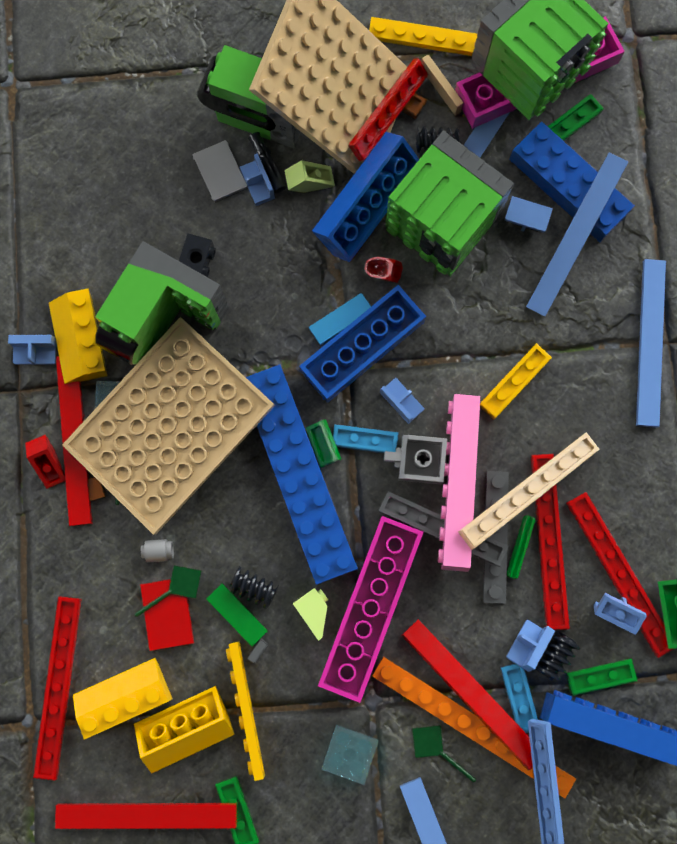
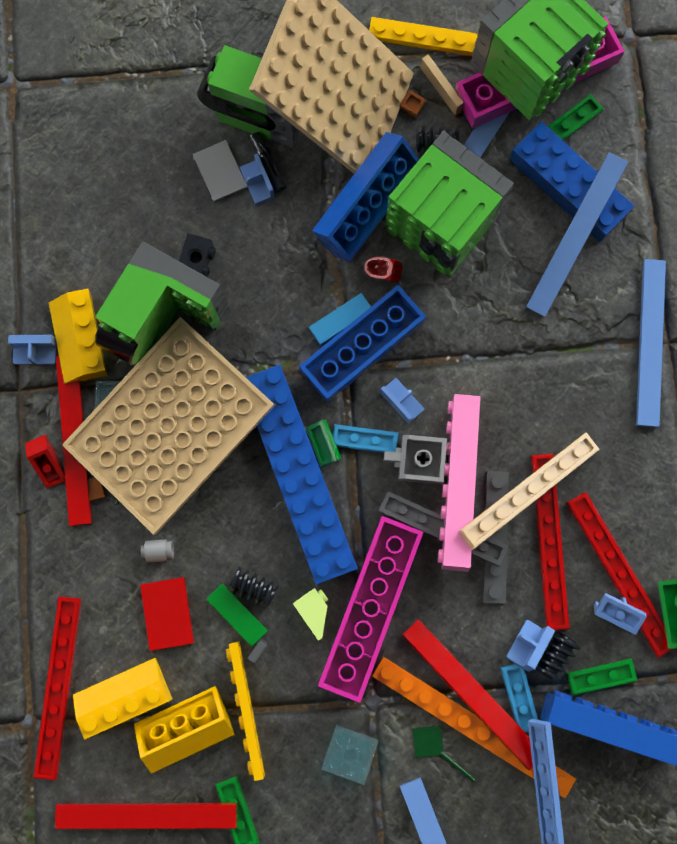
dark green piece [134,565,201,617] -> none
yellowish green slope [285,160,335,193] -> none
red tile [348,58,429,161] -> none
yellow tile [480,343,552,419] -> none
medium blue panel [505,196,553,232] -> none
green axle [507,515,535,579] -> none

